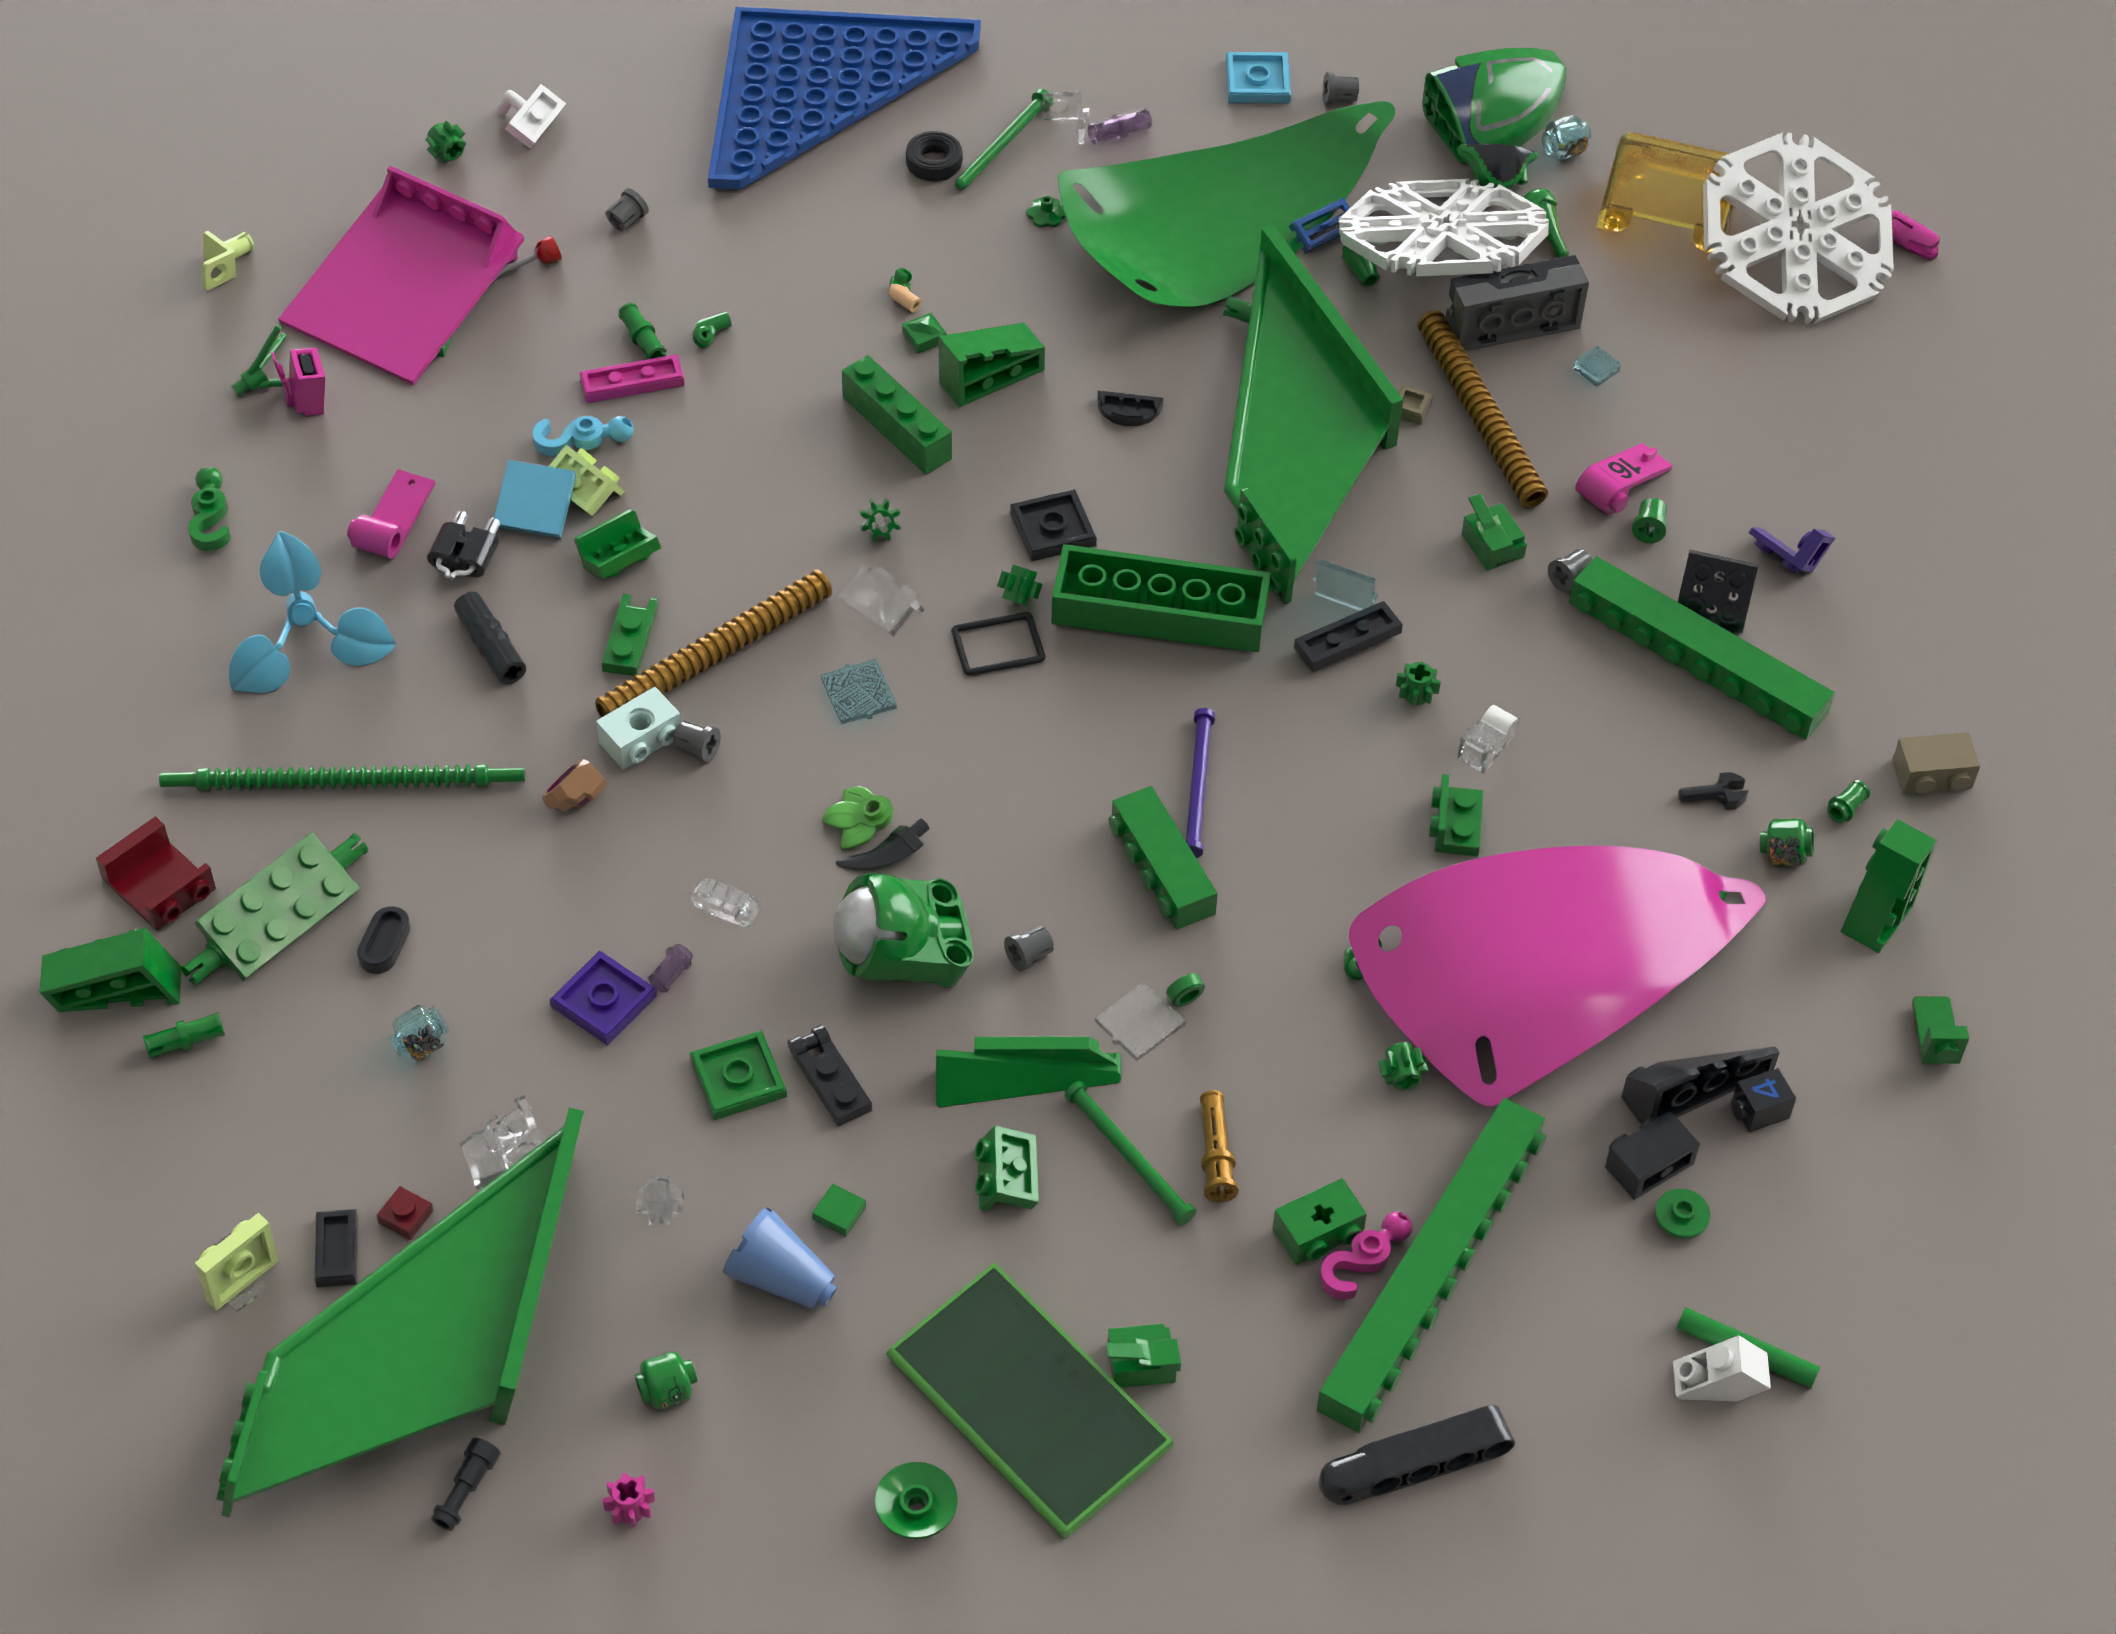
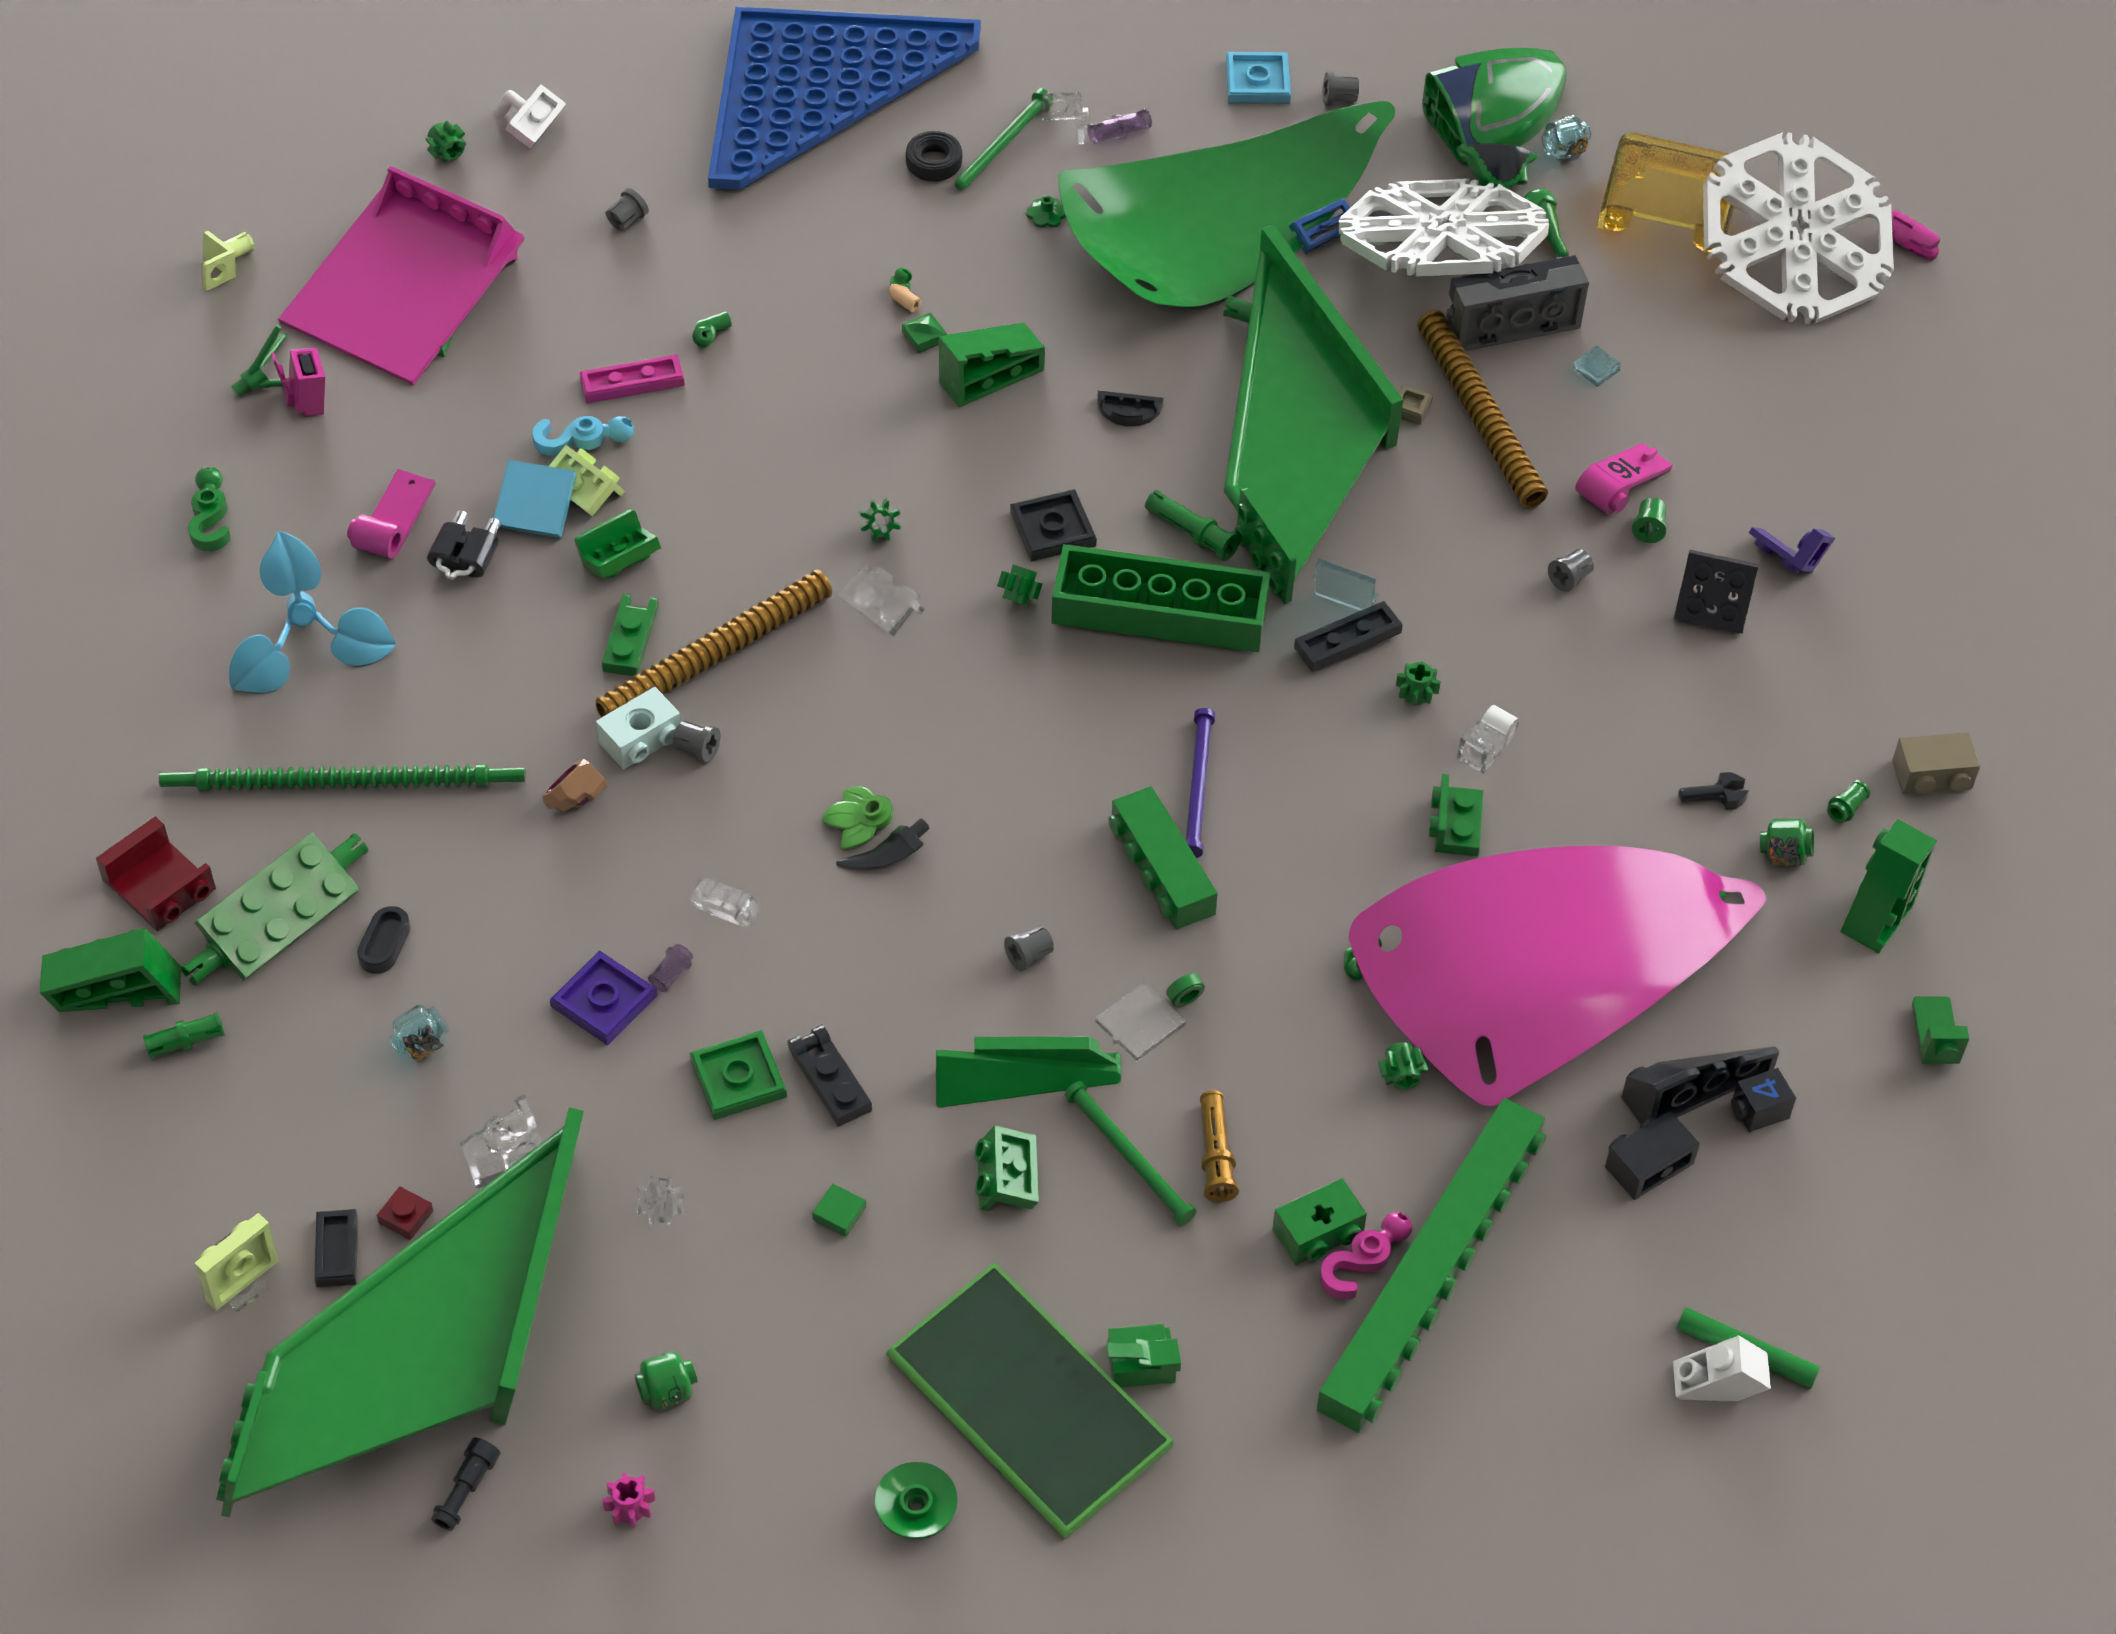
black axle [454,591,526,684] -> none
red hinge [494,236,562,281] -> none
green pin [618,303,667,359] -> none
medium blue cone [722,1207,837,1309] -> none
clear light blue piece [821,659,897,725] -> none
green piece [833,873,974,988] -> none
green brick [842,355,952,475] -> none
black piece [951,612,1045,675] -> none
black piece [1318,1405,1515,1505] -> none
green cone [1342,243,1380,287] -> none
green piece [1461,493,1527,571] -> none
green brick [1569,556,1835,740] -> none
green piece [1655,1188,1711,1239] -> none
none -> green pin [1145,490,1240,561]

